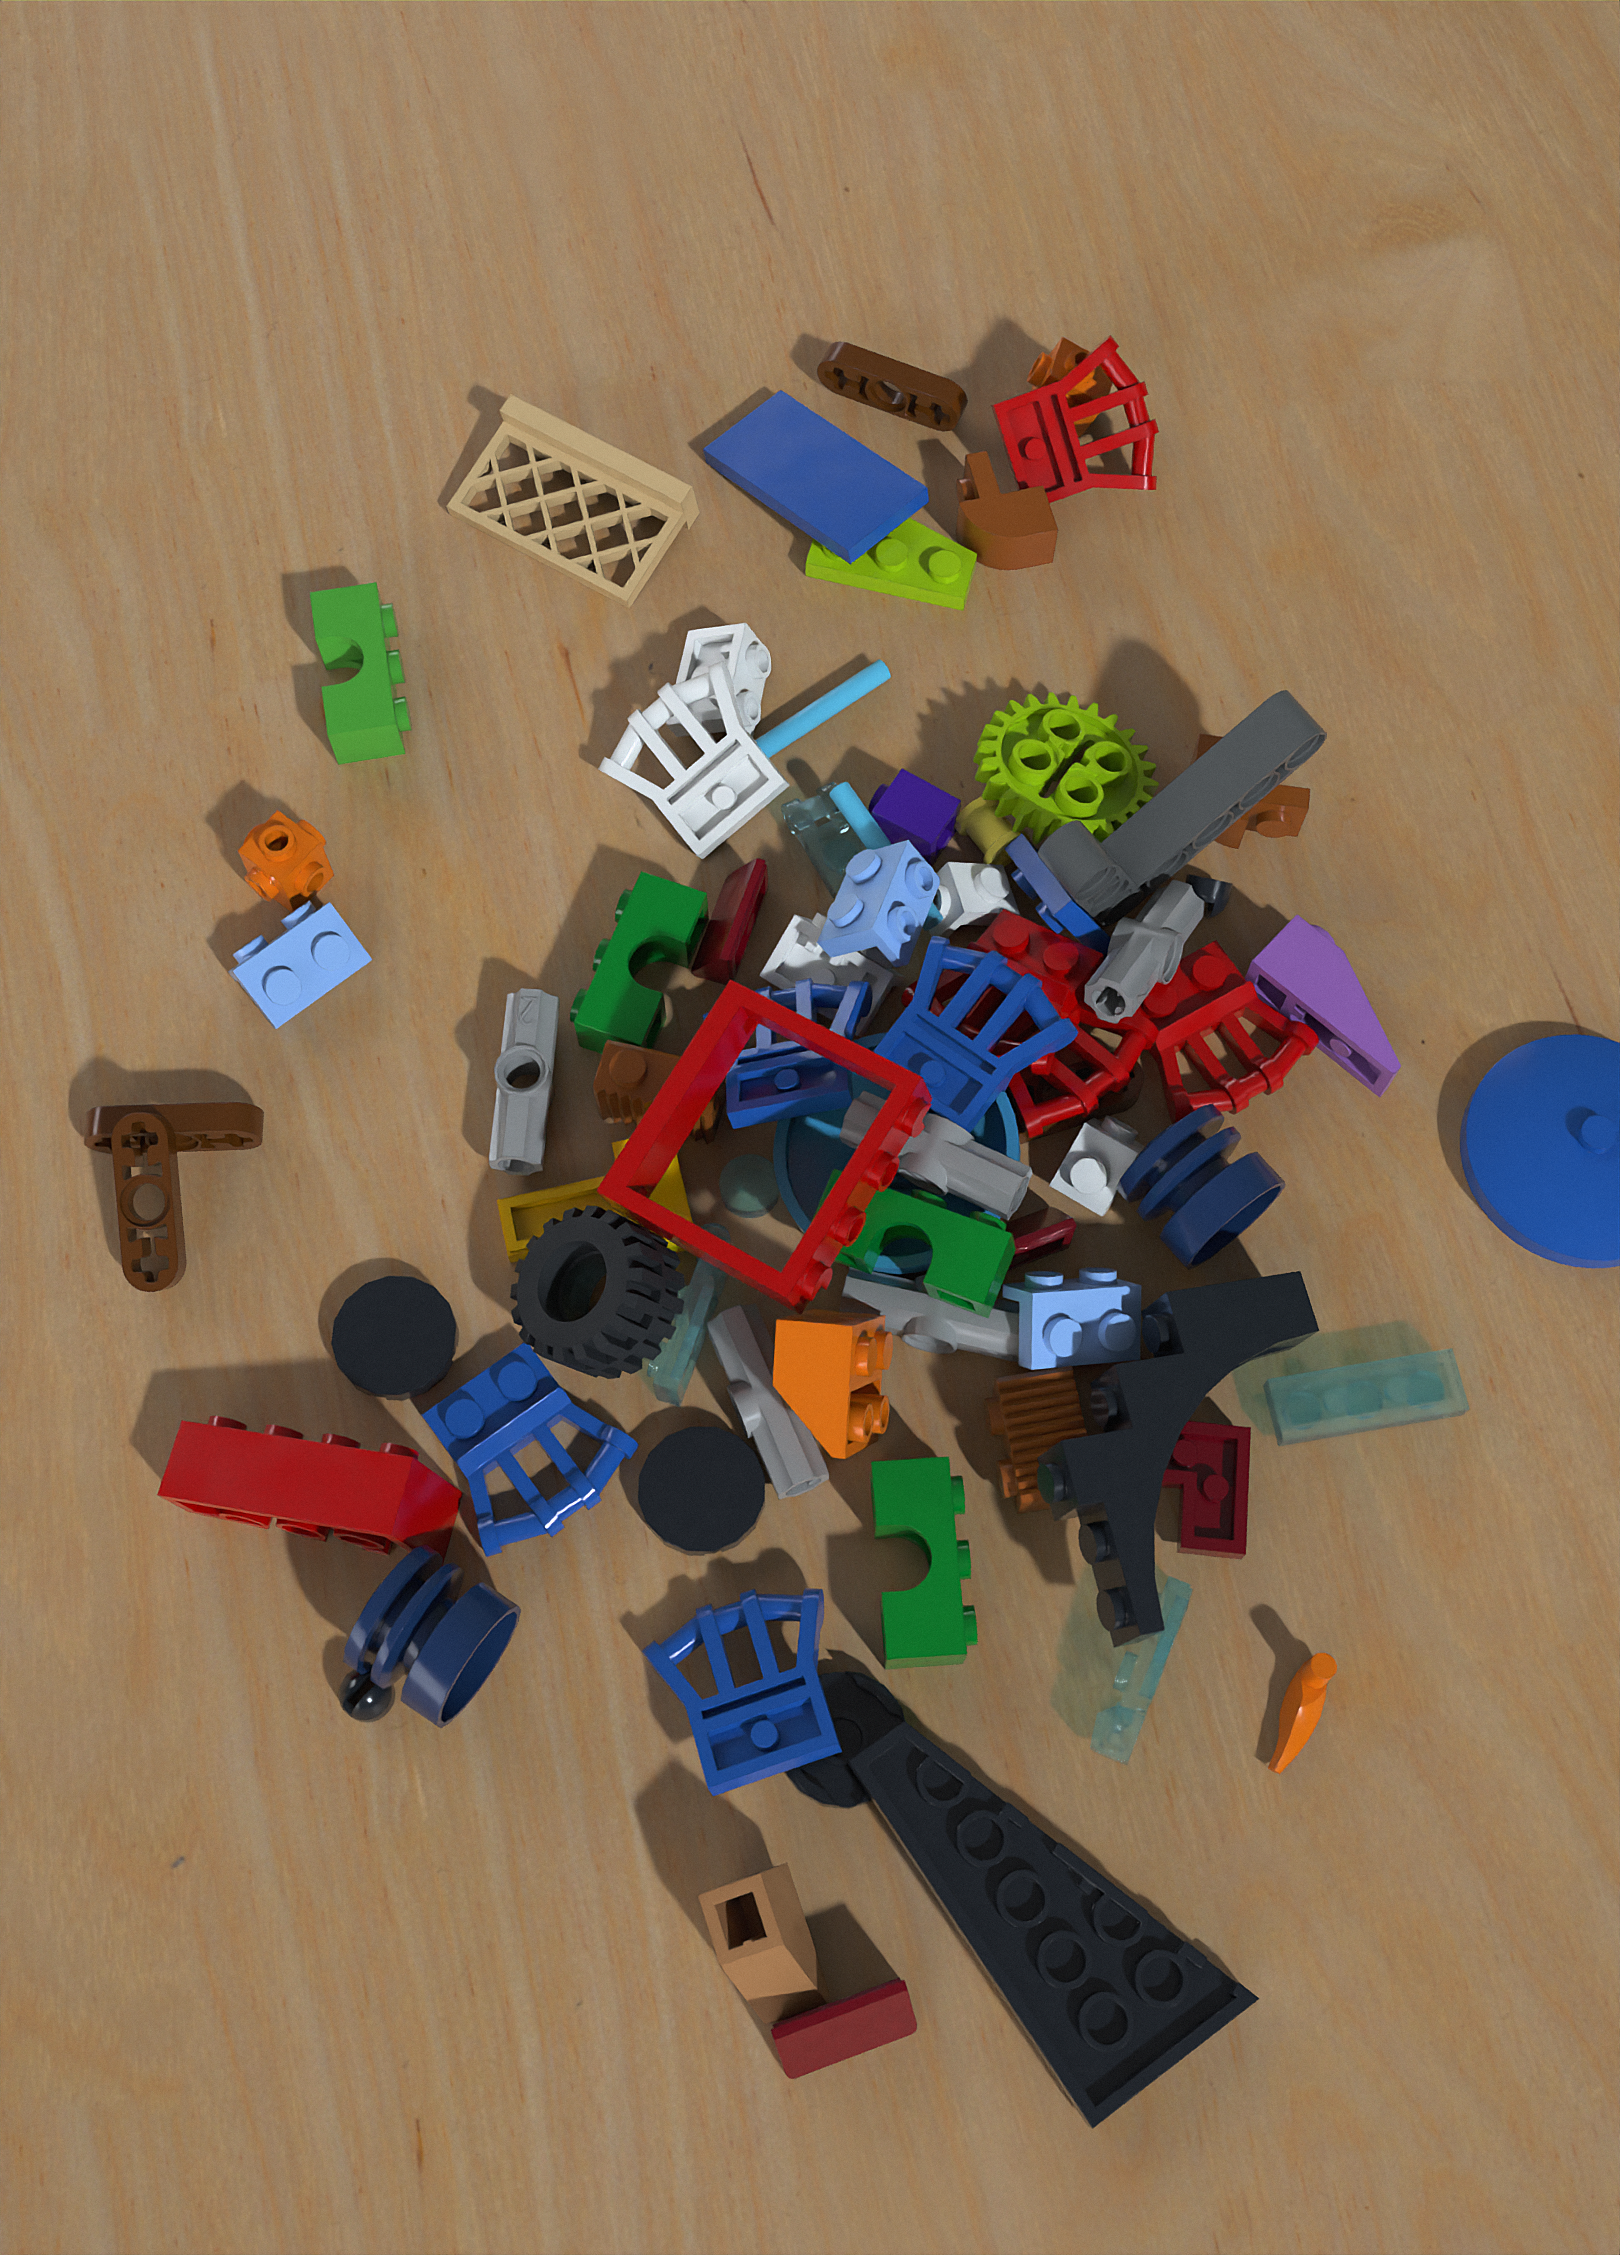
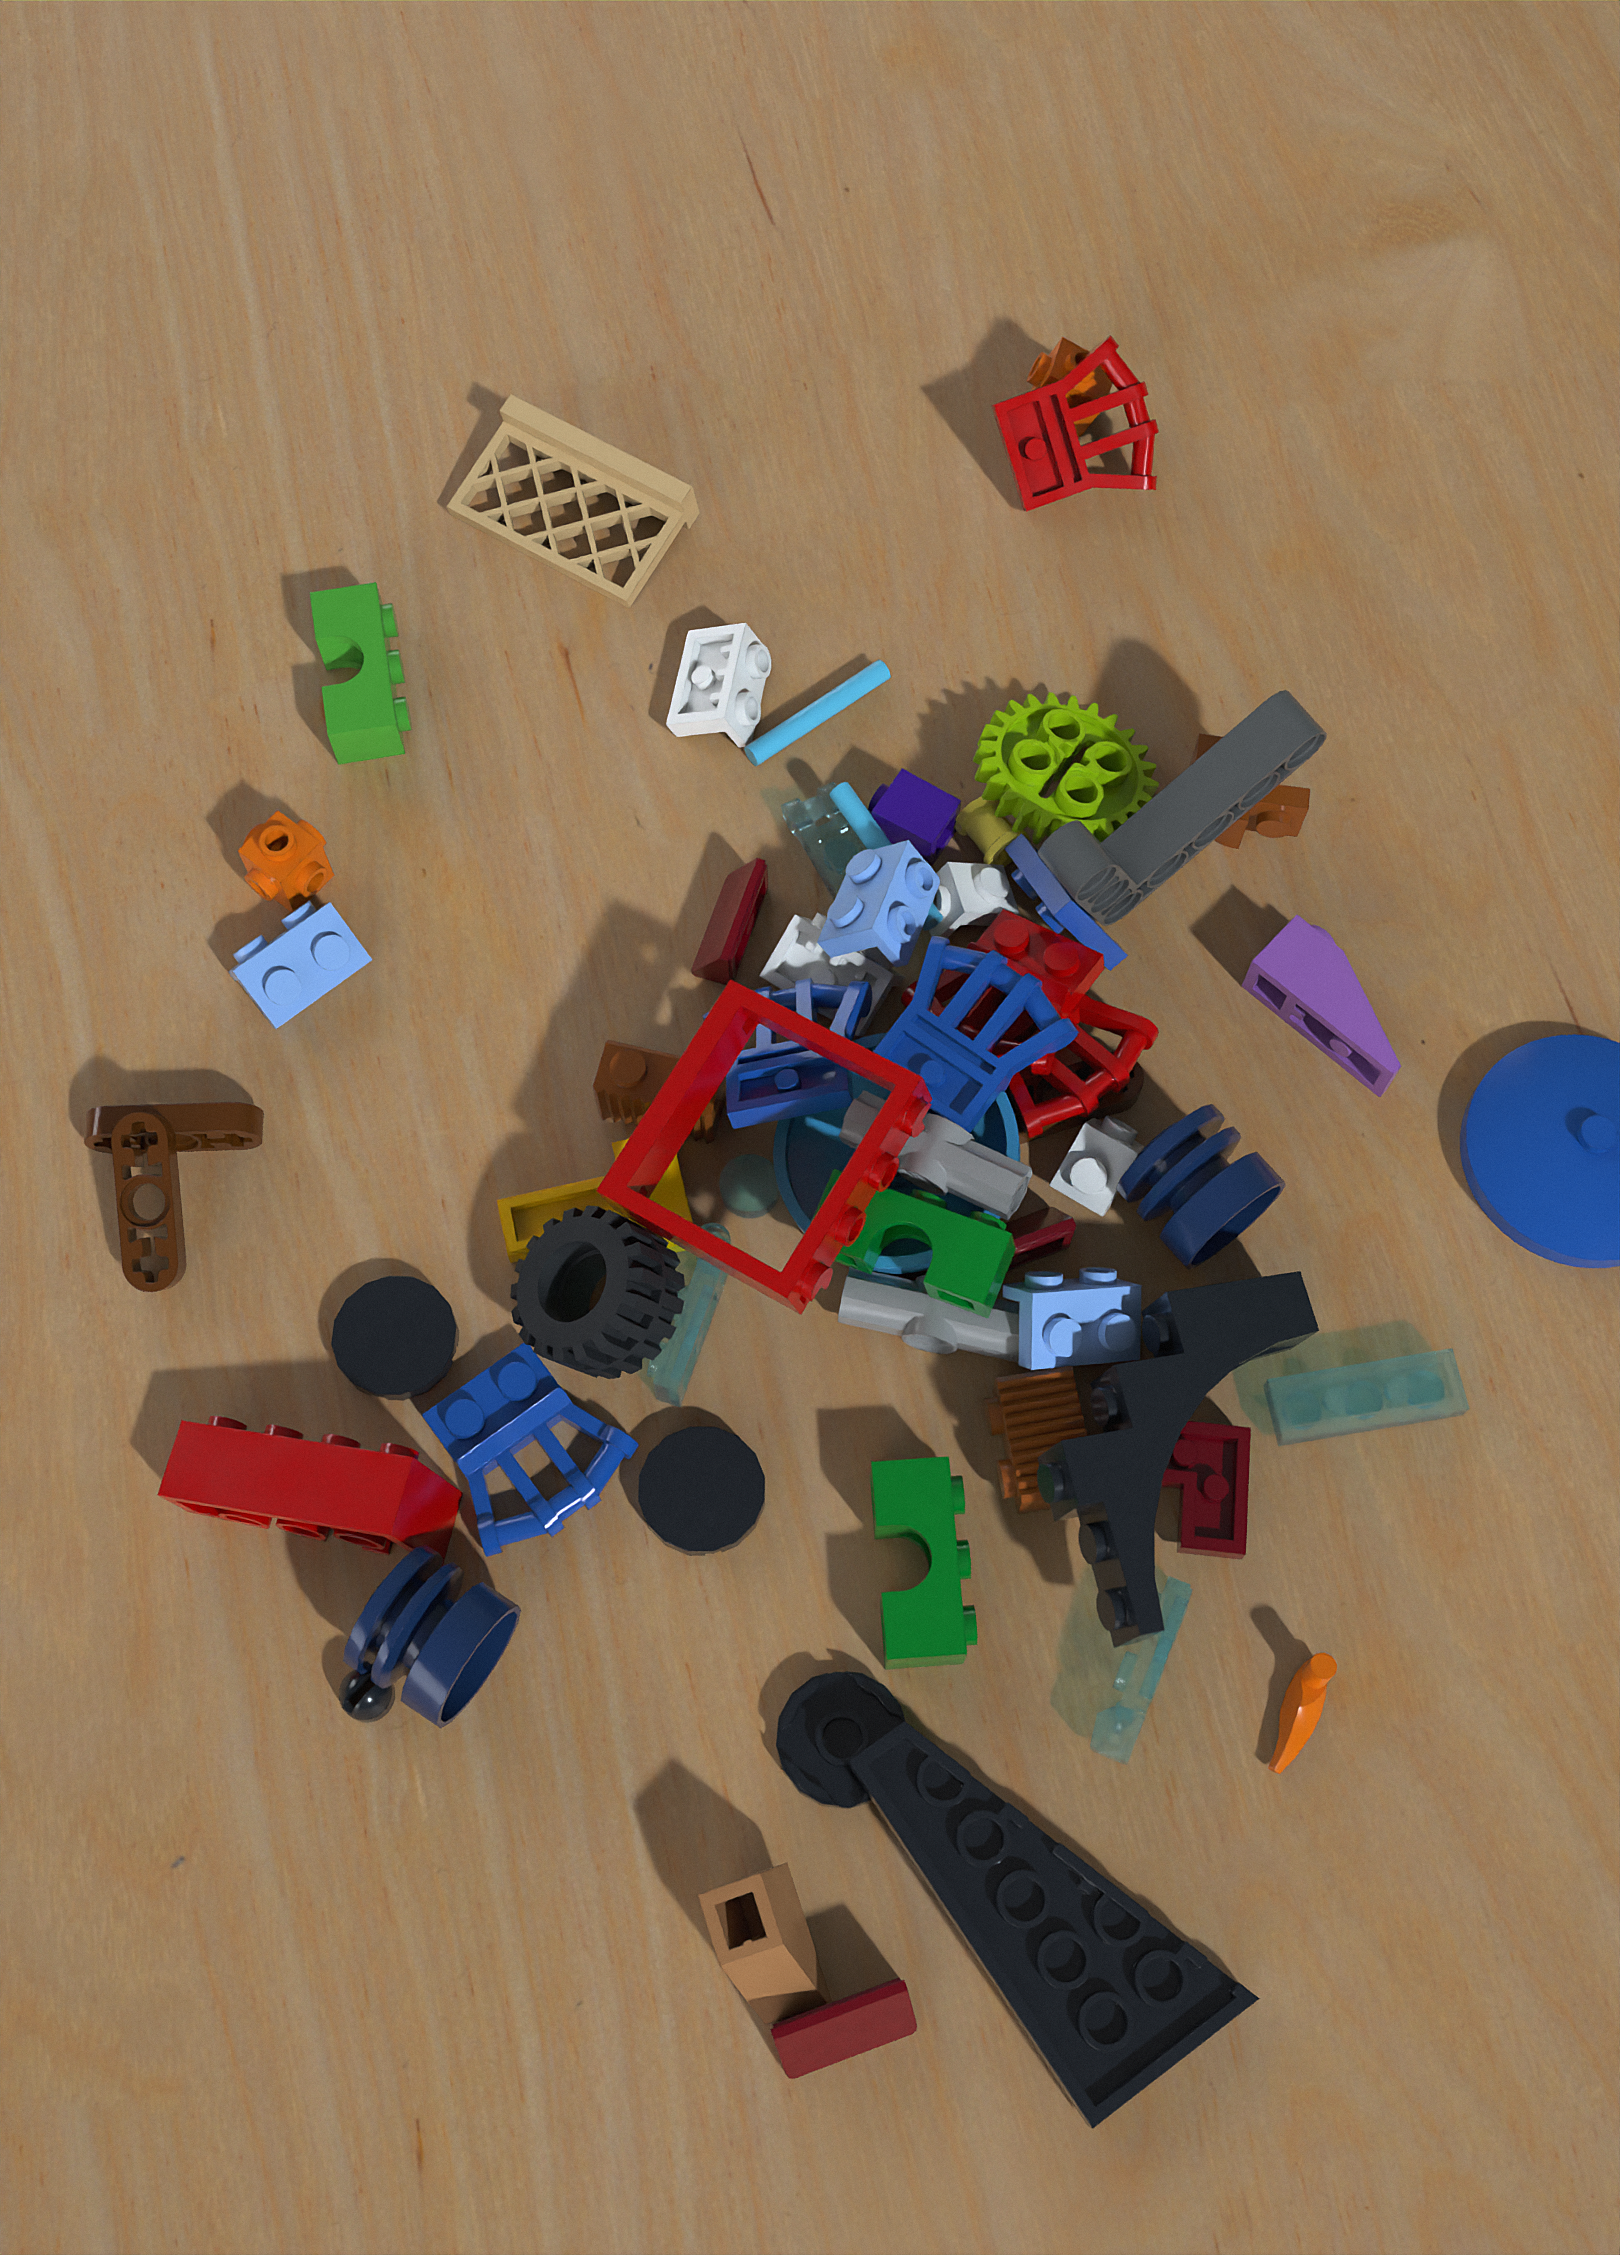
light grey piece [489,988,560,1176] -> none
green arch [570,871,709,1054] -> none
white plate [598,661,790,859] -> none
blue plate [641,1588,842,1796] -> none
blue tile [703,390,929,564] -> none
light grey piece [706,1303,829,1500] -> none
orange slope [772,1309,893,1459] -> none
lime wing [805,517,977,611] -> none
reddish brown beam [817,341,968,432] -> none
dark orange brick [955,450,1058,570] -> none
light grey piece [1084,880,1204,1024] -> none
red plate [1134,940,1319,1124] -> none
black hinge [1185,874,1233,919] -> none

